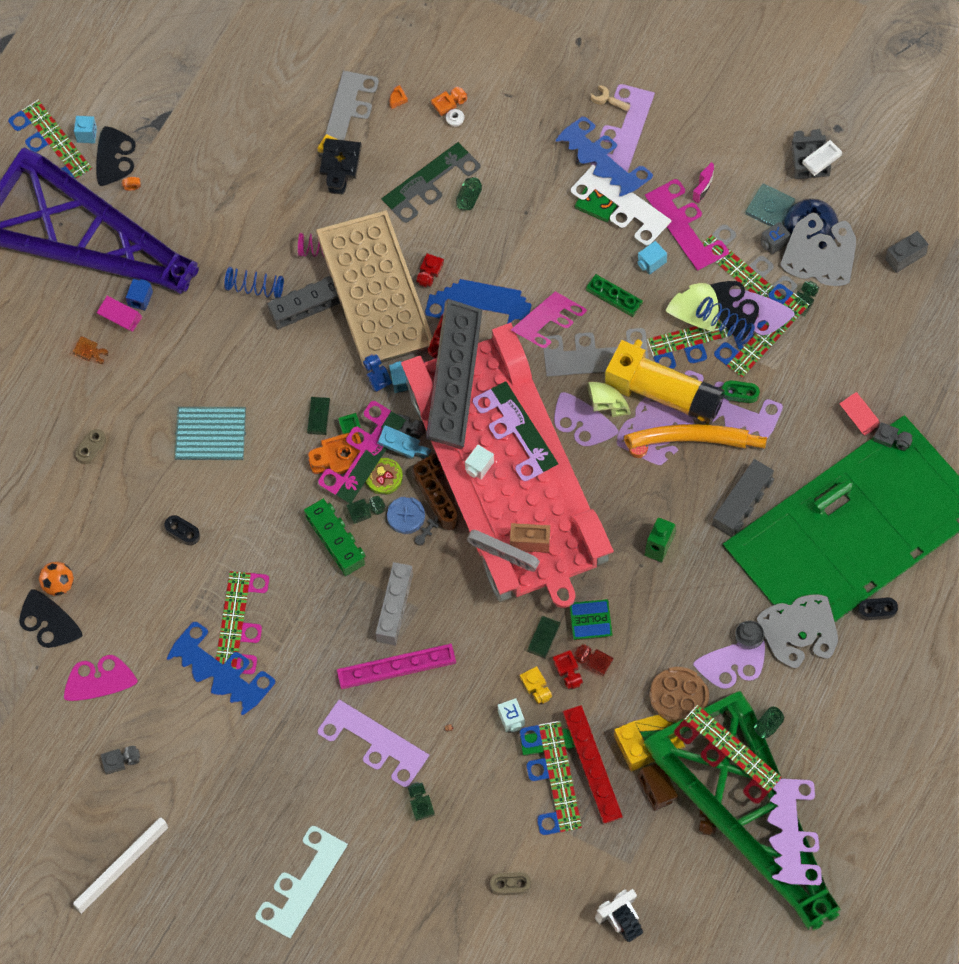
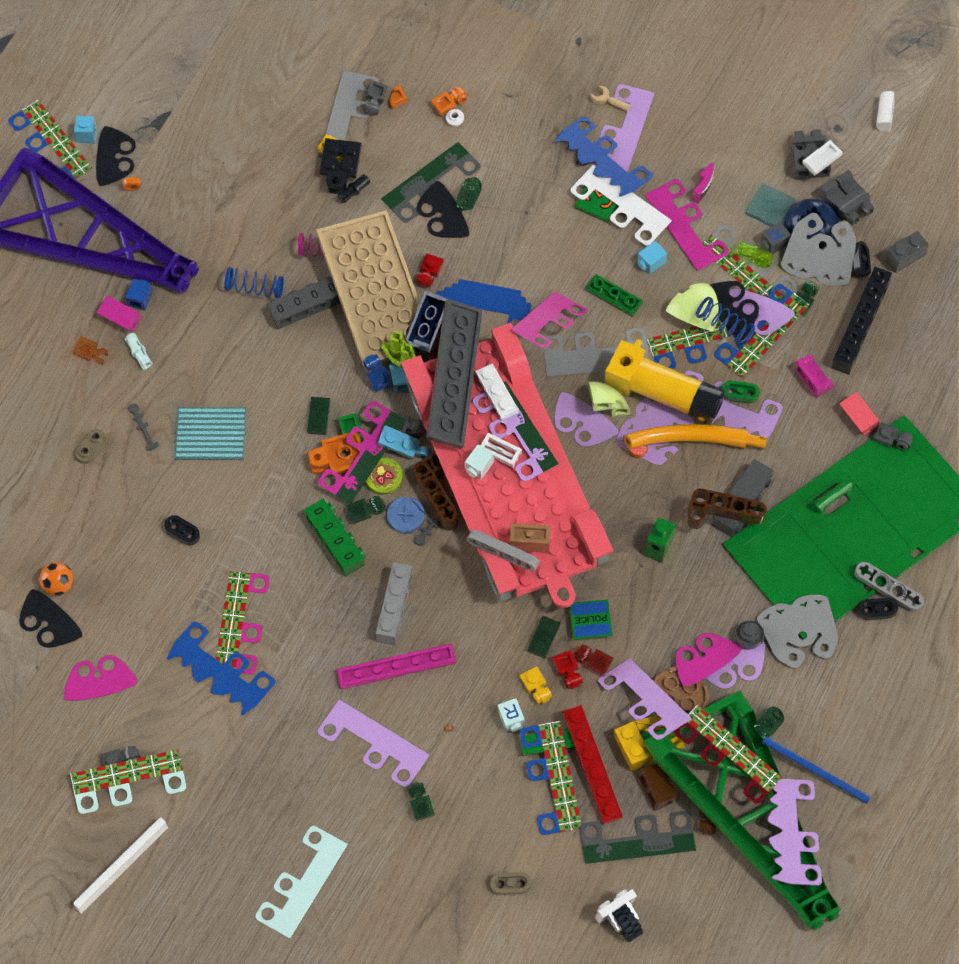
none -> piece [70,749,186,814]
none -> light aqua pin [125,333,153,370]
none -> dark grey piece [129,404,159,451]
none -> black axle [338,174,371,203]
none -> dark grey plate [364,80,388,115]
none -> lime connector [381,332,416,368]
none -> dark blue slope [405,291,447,353]
none -> black piece [417,181,469,238]
none -> white plate [476,363,519,421]
none -> white tile [480,433,522,468]
none -> piece [580,811,696,864]
none -> lavender piece [598,658,692,740]
none -> dark pink piece [676,633,742,686]
none -> reddish brown beam [687,488,767,529]
none -> clear neon green connector [736,240,774,268]
none -> blue piece [762,736,871,804]
none -> dark pink hinge [795,354,834,398]
none -> dark grey hips [820,170,874,225]
none -> black brick [832,266,892,375]
none -> black plate [853,241,871,277]
none -> light grey beam [854,562,924,612]
none -> white brick [876,91,895,132]

